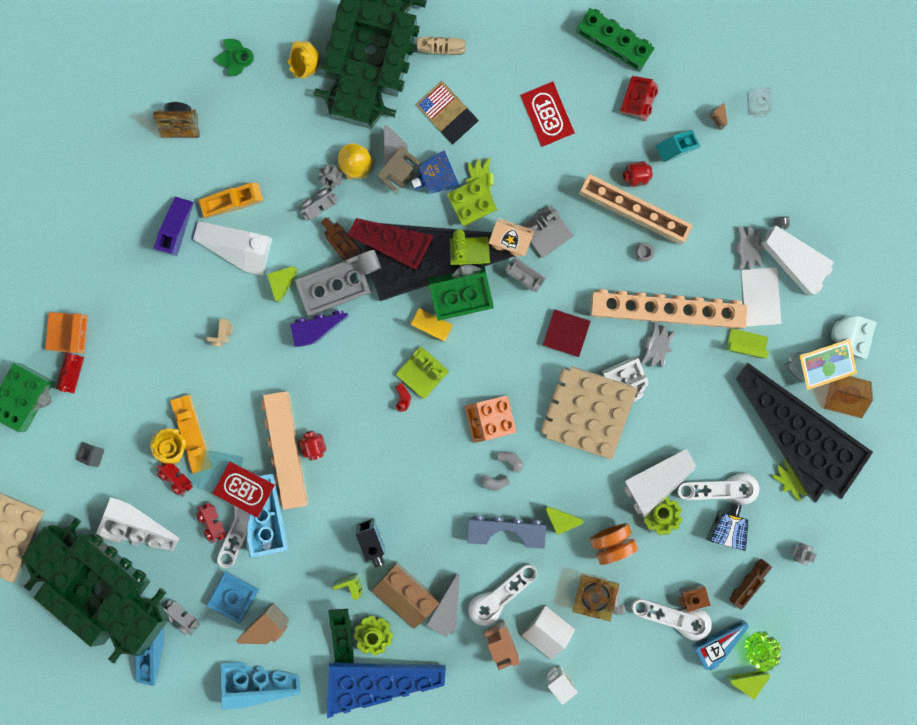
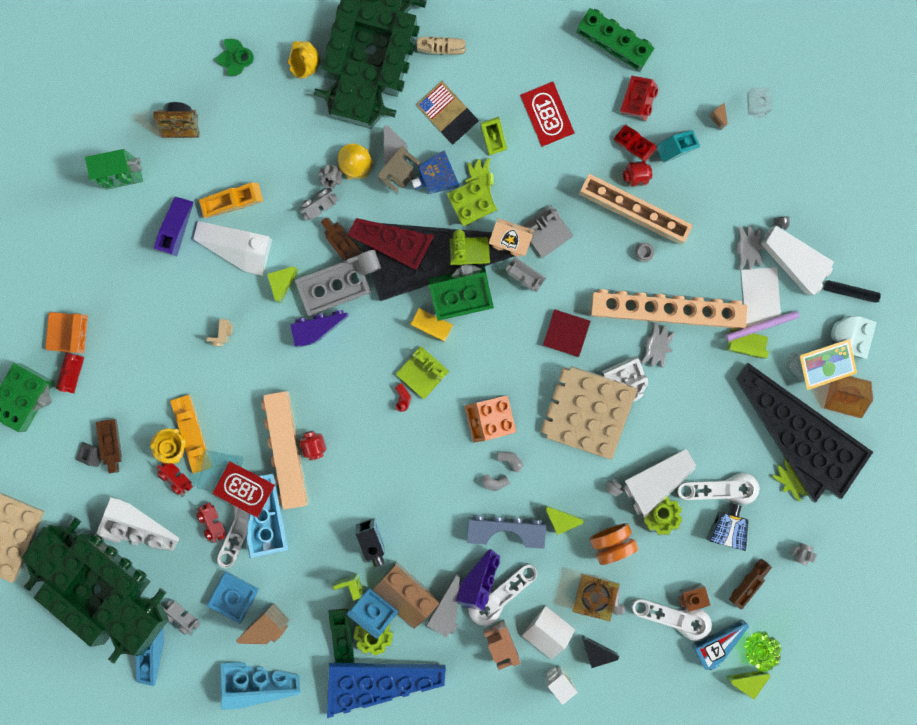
none -> green piece [85,149,143,190]
none -> reddish brown hinge [96,419,122,474]
none -> dark azure plate [347,587,399,639]
none -> dark purple slope [456,549,500,611]
none -> lime slope [480,116,507,155]
none -> black slope [582,635,620,668]
none -> light grey plate [605,479,624,496]
none -> red slope [613,124,657,162]
none -> lavender bar [725,311,800,342]
none -> black axle [823,280,881,303]

